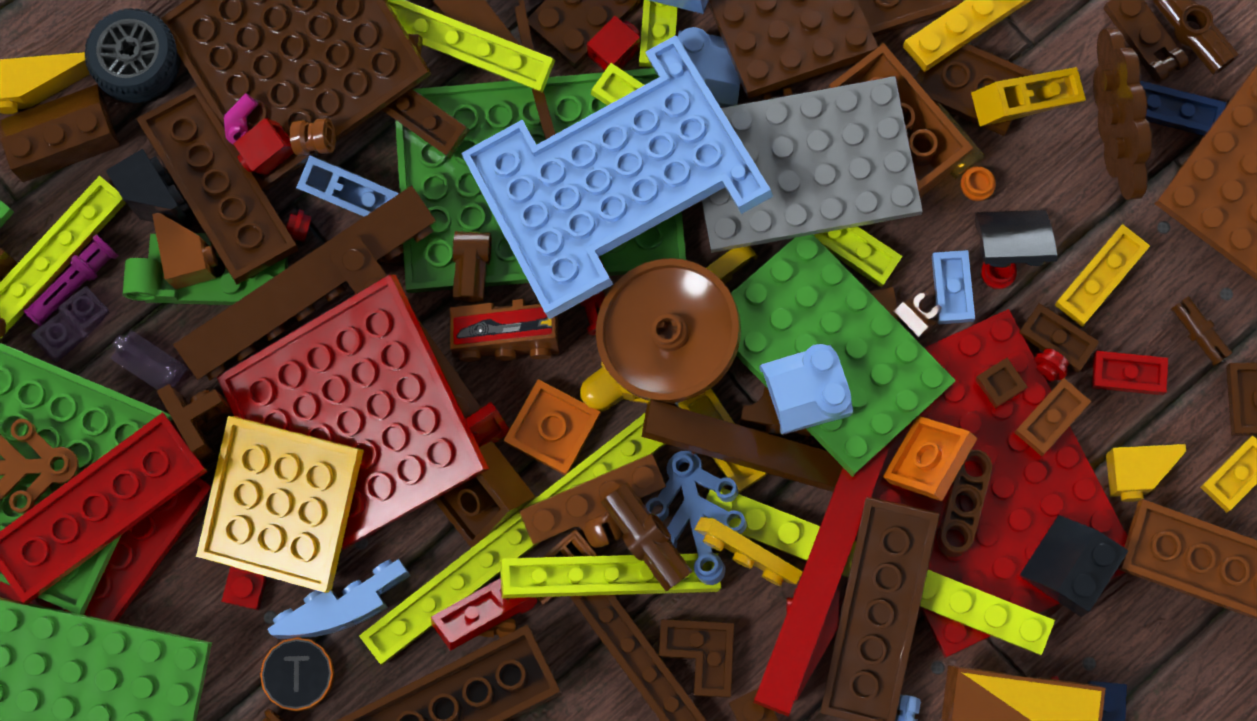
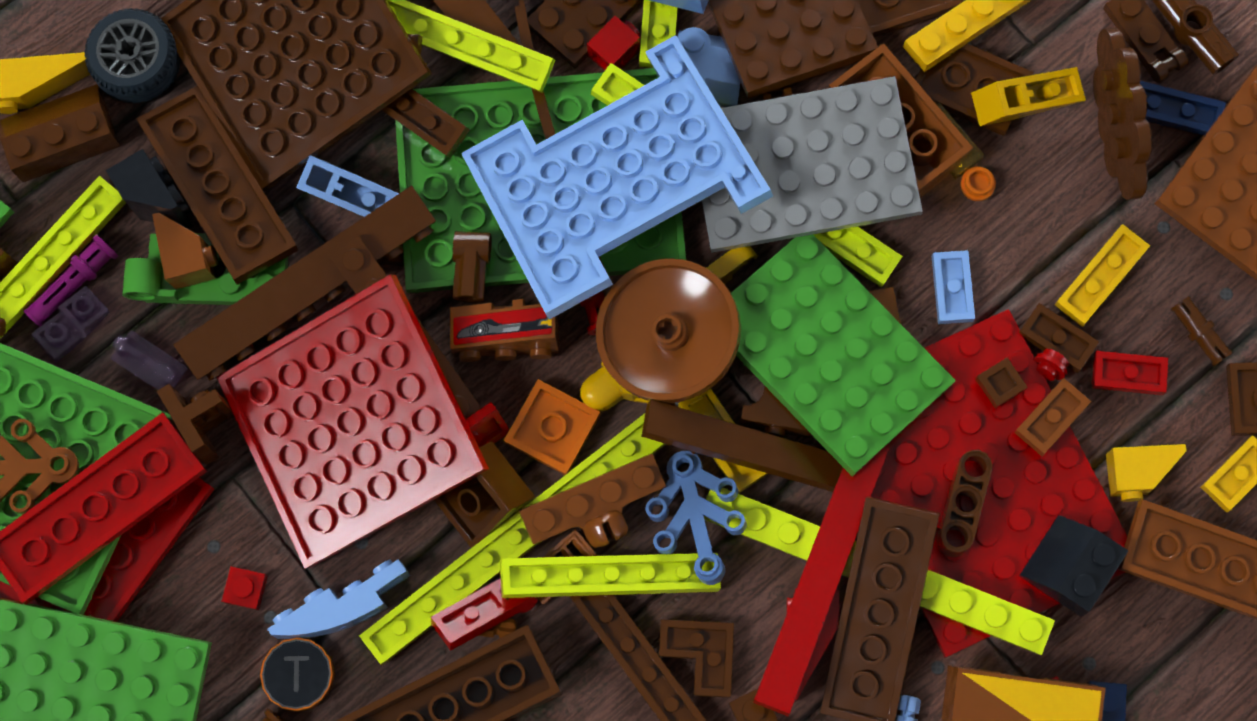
yellow plate [196,416,363,593] -> none
dark pink arm [224,93,258,145] -> none
red brick [233,118,294,175] -> none
red plate [286,209,312,243] -> none
dark orange wheel [290,118,336,156] -> none
reddish brown piece [601,483,693,591] -> none
yellow plate [694,517,803,586] -> none
light blue slope [759,344,853,435] -> none
orange plate [883,416,977,501] -> none
tile [894,292,942,337] -> none
black slope [975,210,1057,268] -> none
red plate [981,262,1017,289] -> none

